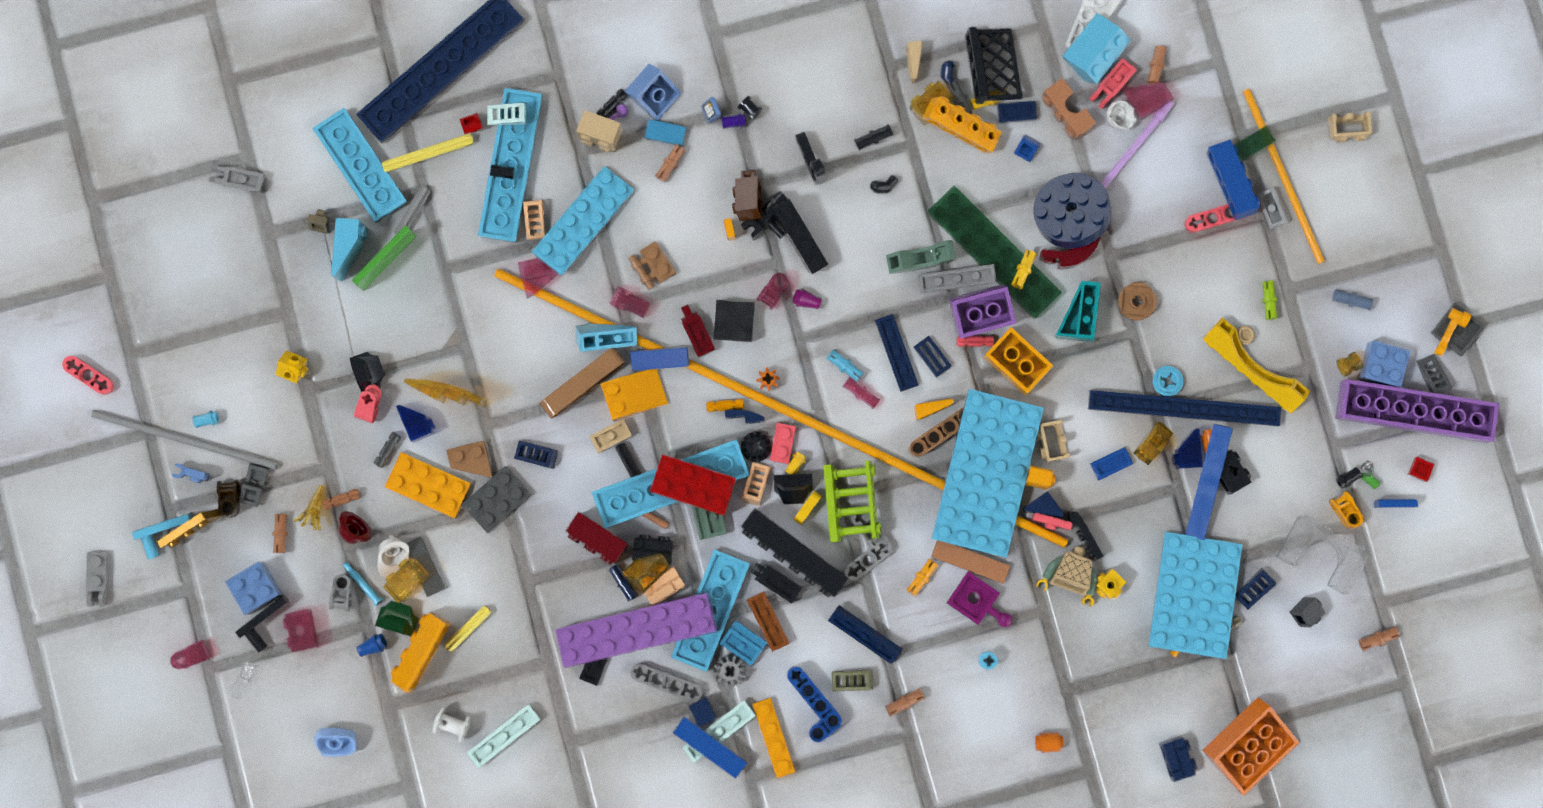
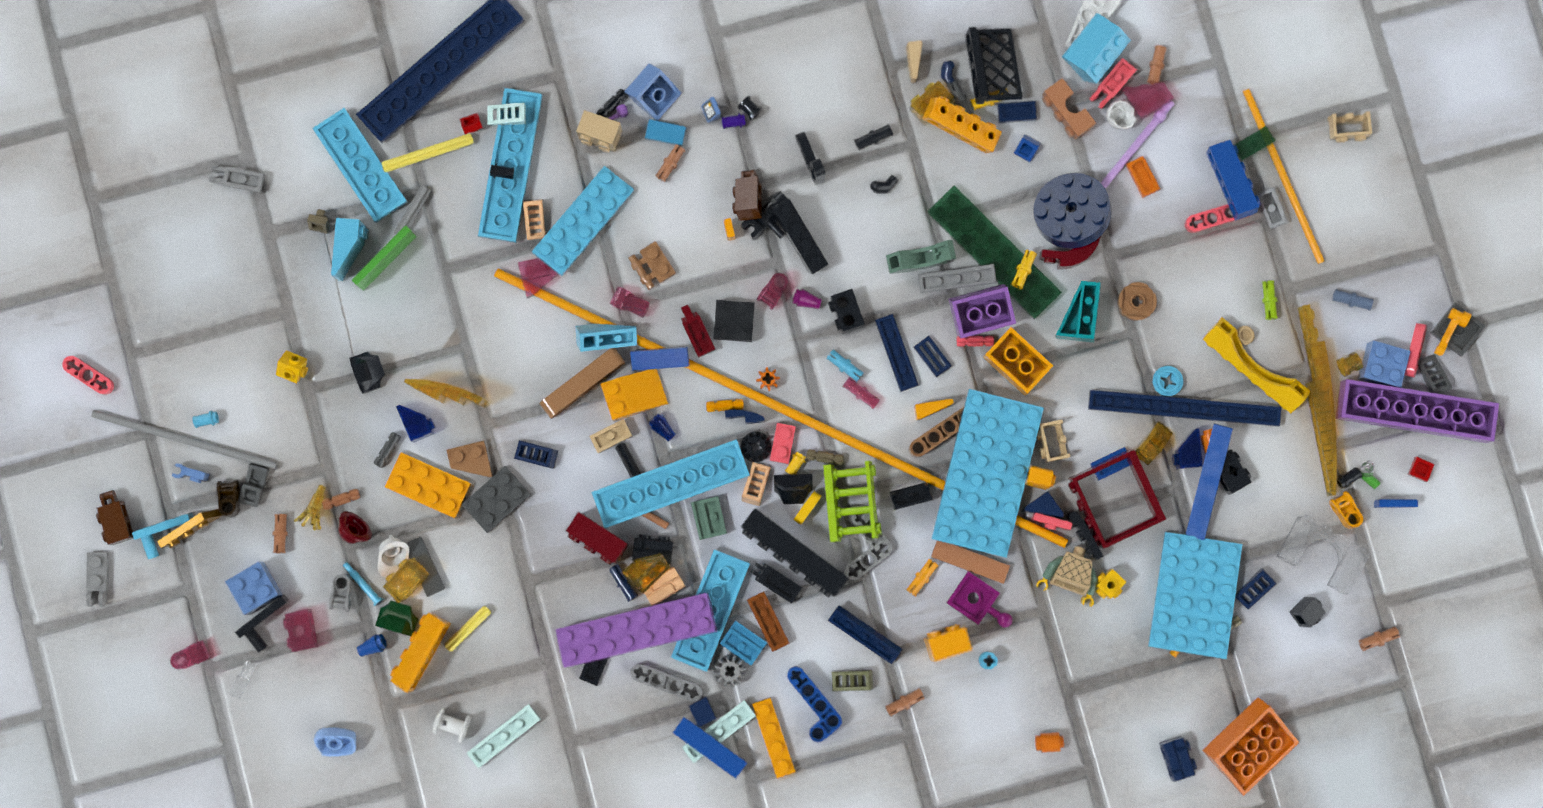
coral piece [354,384,382,424] -> none
red brick [649,454,736,516] -> none
none -> reddish brown brick [96,490,134,545]
none -> clear blue cone [648,413,676,441]
none -> dark tan axle [806,449,844,465]
none -> black brick [828,289,865,334]
none -> black hinge [889,482,933,511]
none -> light orange brick [923,624,973,662]
none -> dark red window [1068,449,1166,549]
none -> orange tile [1126,156,1160,198]
none -> clear yellow slope [1298,304,1337,497]
none -> coral beam [1404,323,1427,378]

